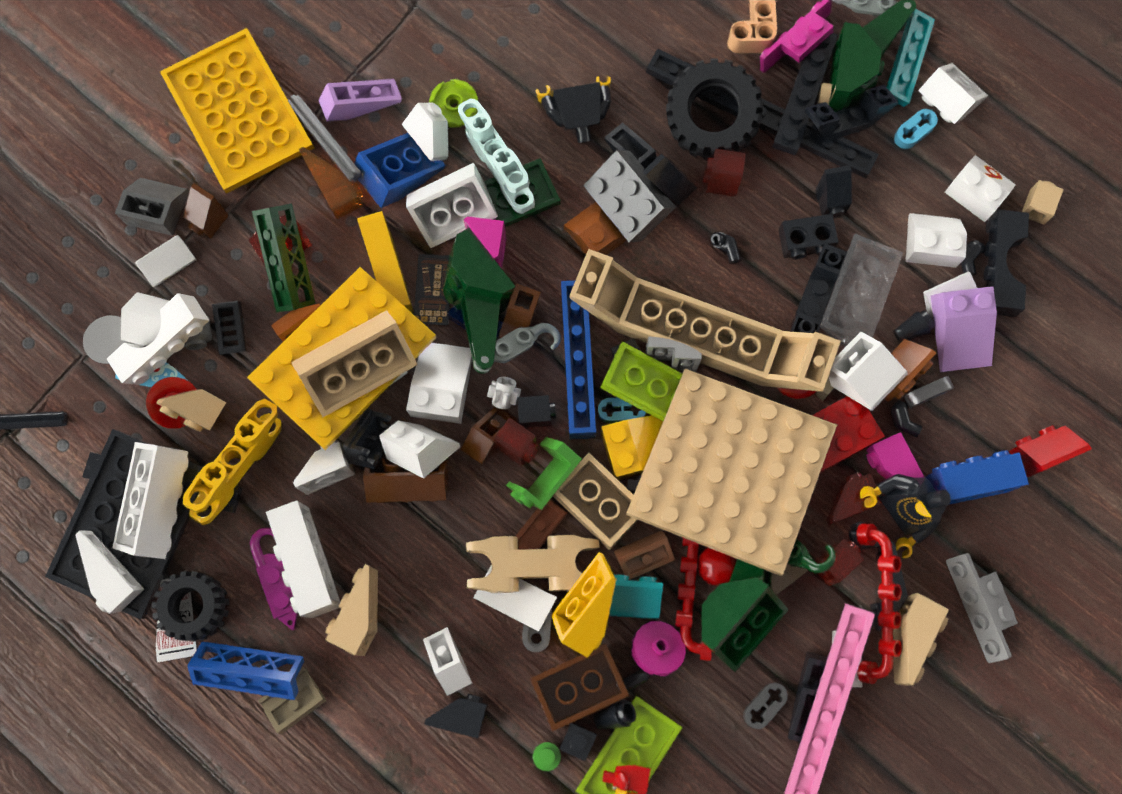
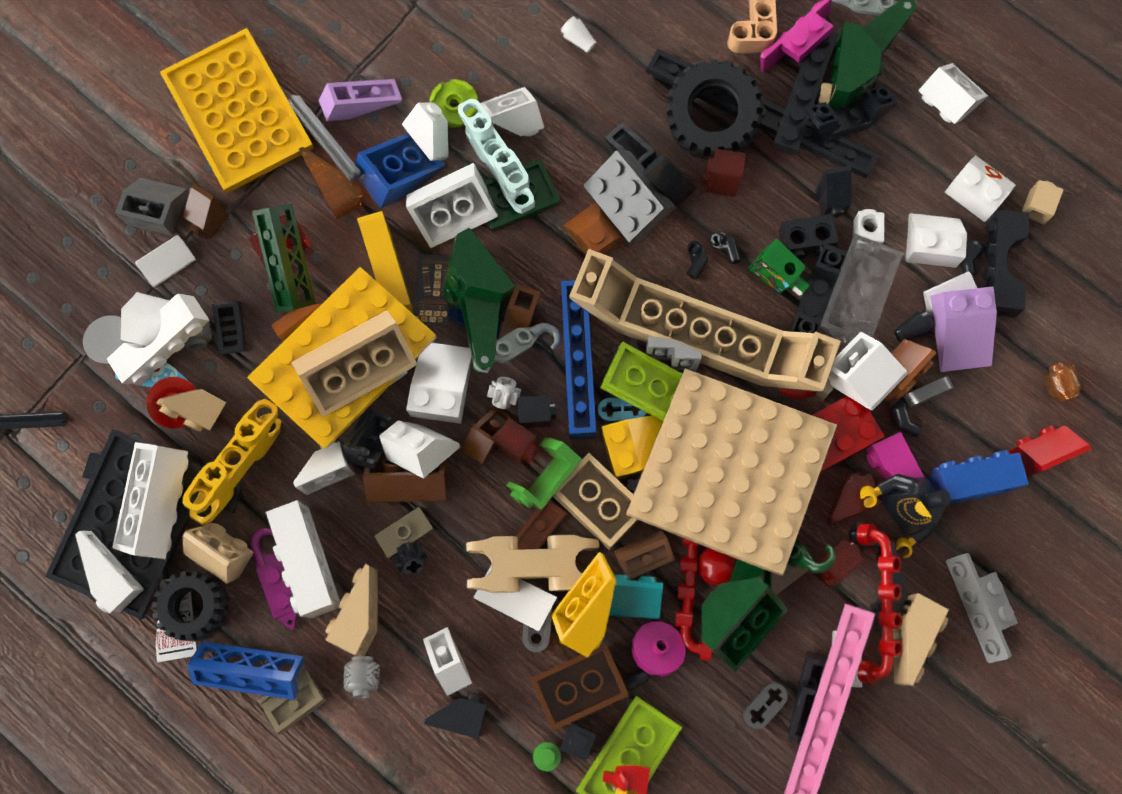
dark pink slope [463,216,507,269] -> none
black torso [536,76,611,143] -> none
black cone [594,700,636,730] -> none
teal plate [887,9,935,107] -> none
medium azure beam [894,109,938,149] -> none
none -> tan slope [183,523,254,584]
none -> light grey head [344,656,380,699]
none -> dark tan plate [374,507,434,559]
none -> black gear [392,542,428,576]
none -> white slope [480,87,544,136]
none -> white cone [561,16,597,53]
none -> black arm [686,241,708,280]
none -> green torso [748,239,810,296]
none -> white brick [853,209,884,250]
none -> clear orange head [1043,361,1084,402]

